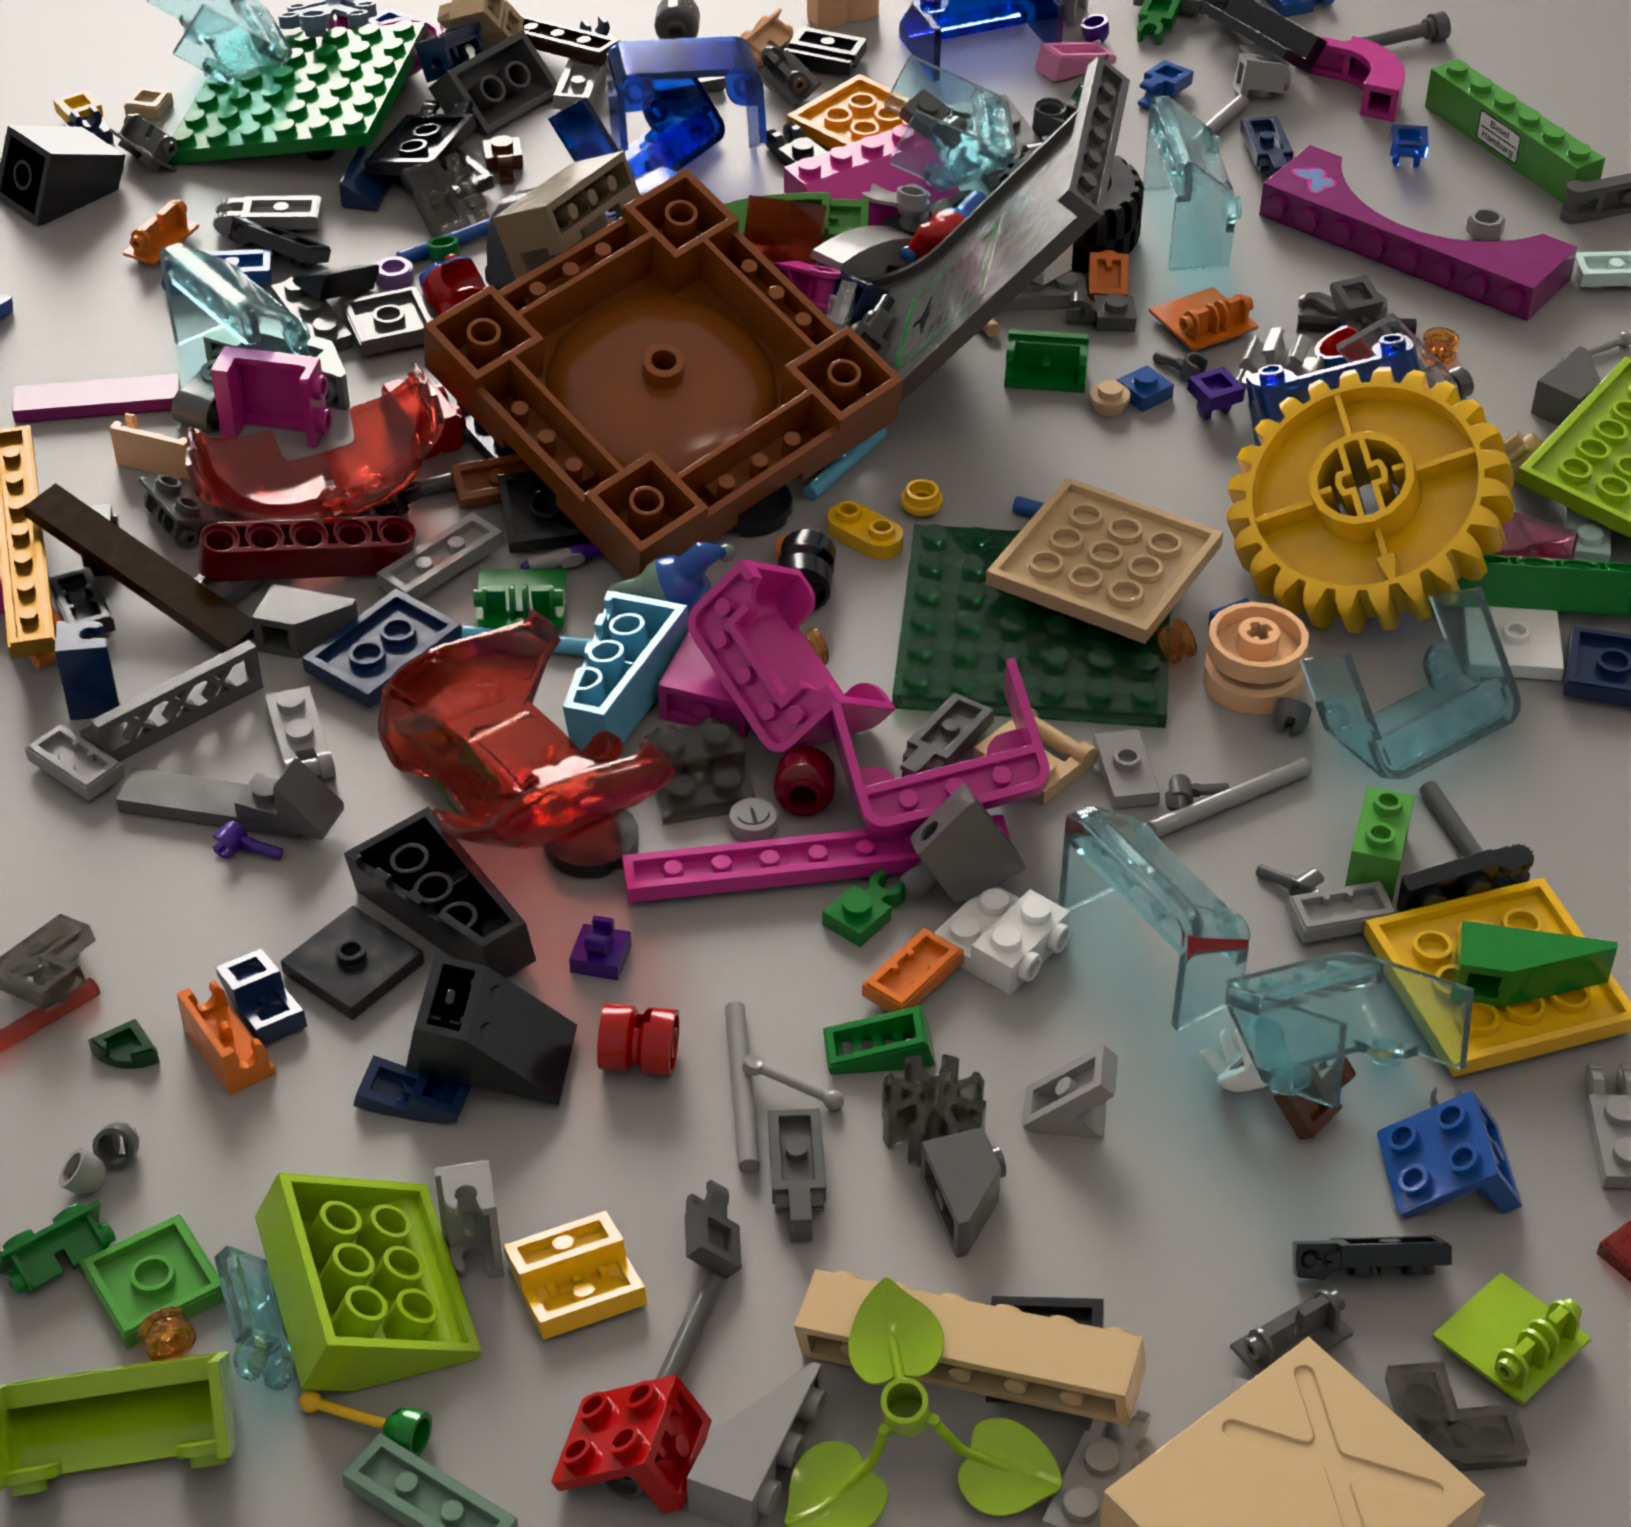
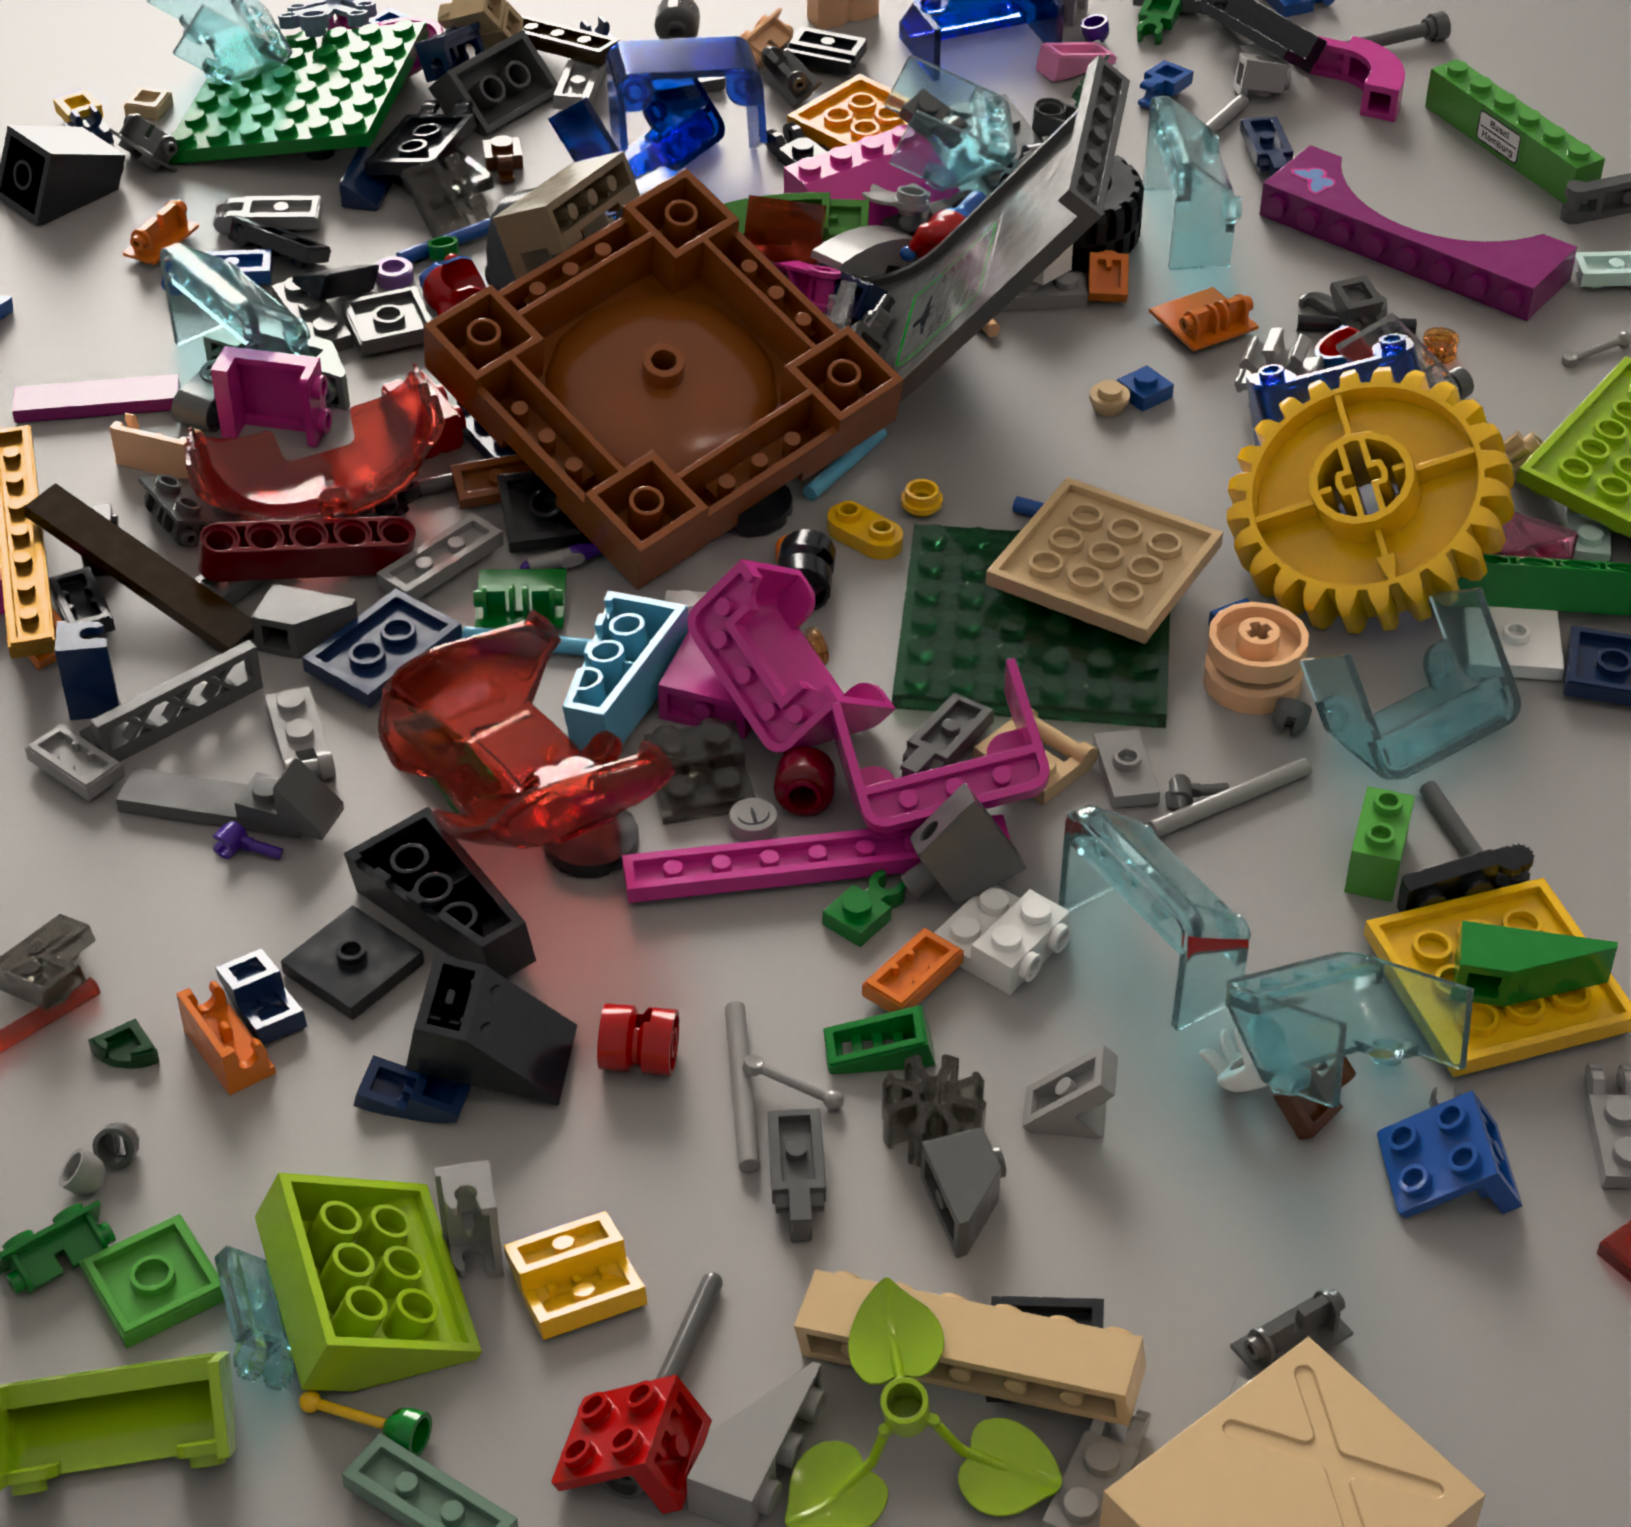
clear orange bush [138,1306,196,1361] -> none
dark purple tile [569,915,632,981] -> none
blue piece [604,542,736,613] -> none
dark grey plate [685,1179,742,1279] -> none
green hinge [1004,329,1089,393] -> none
dark grey plate [1066,292,1137,332] -> none
dark grey hand [1153,351,1208,382] -> none
clear orange bush [1157,618,1197,664] -> none
dark purple tile [1187,366,1245,420] -> none
dark grey hand [1256,864,1324,896] -> none
light grey plate [1286,881,1397,943] -> none
black hinge [1292,1235,1452,1281] -> none
clear smoke plate [1385,1361,1530,1472] -> none
clear blue tile [1389,124,1429,168] -> none
lime hinge [1432,1272,1592,1406] -> none
light grey tile [1466,207,1506,242] -> none
dark grey slope [1531,346,1601,426] -> none

